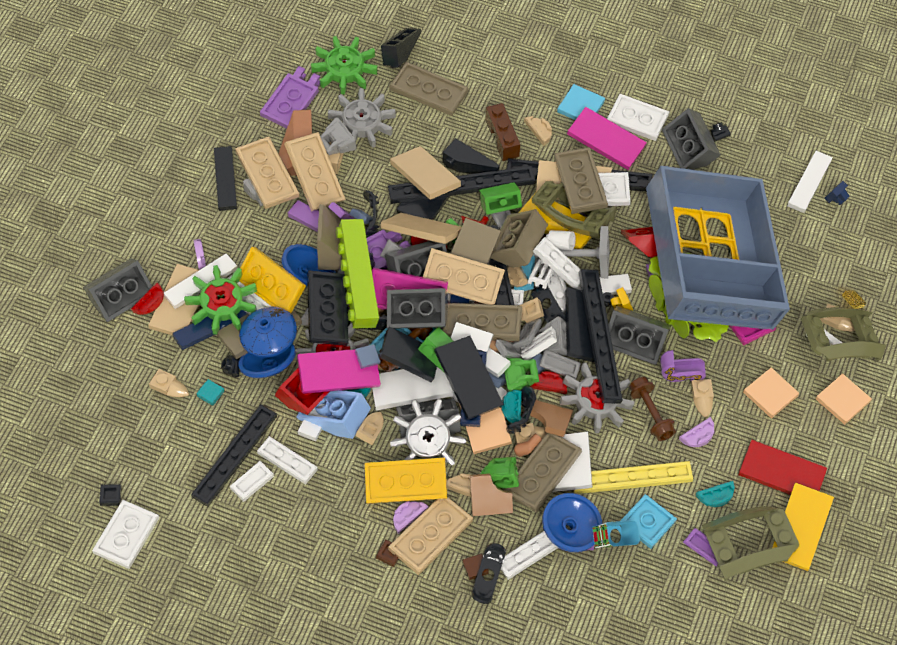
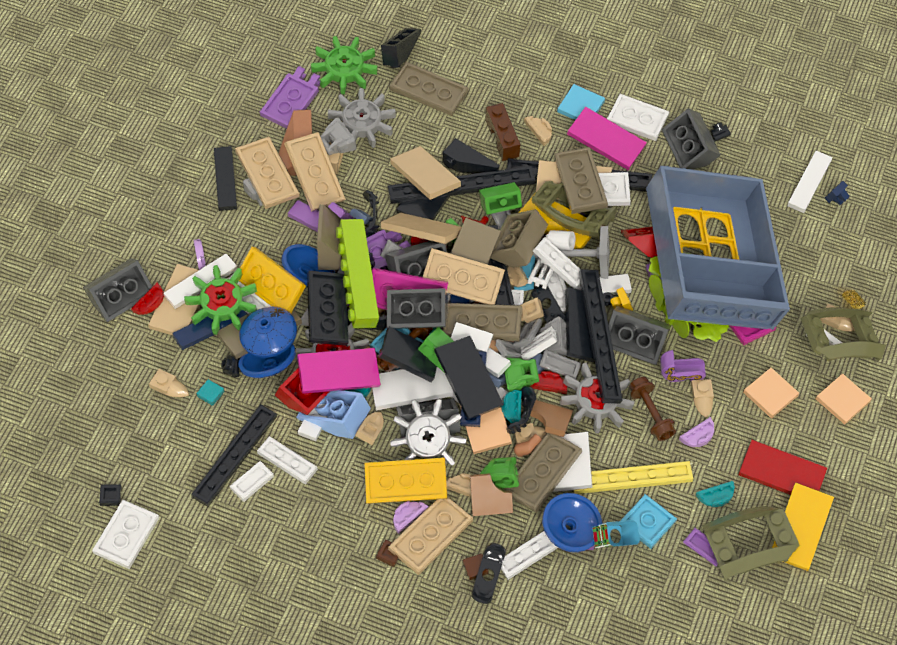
sand blue tile [355,344,380,369] -> none

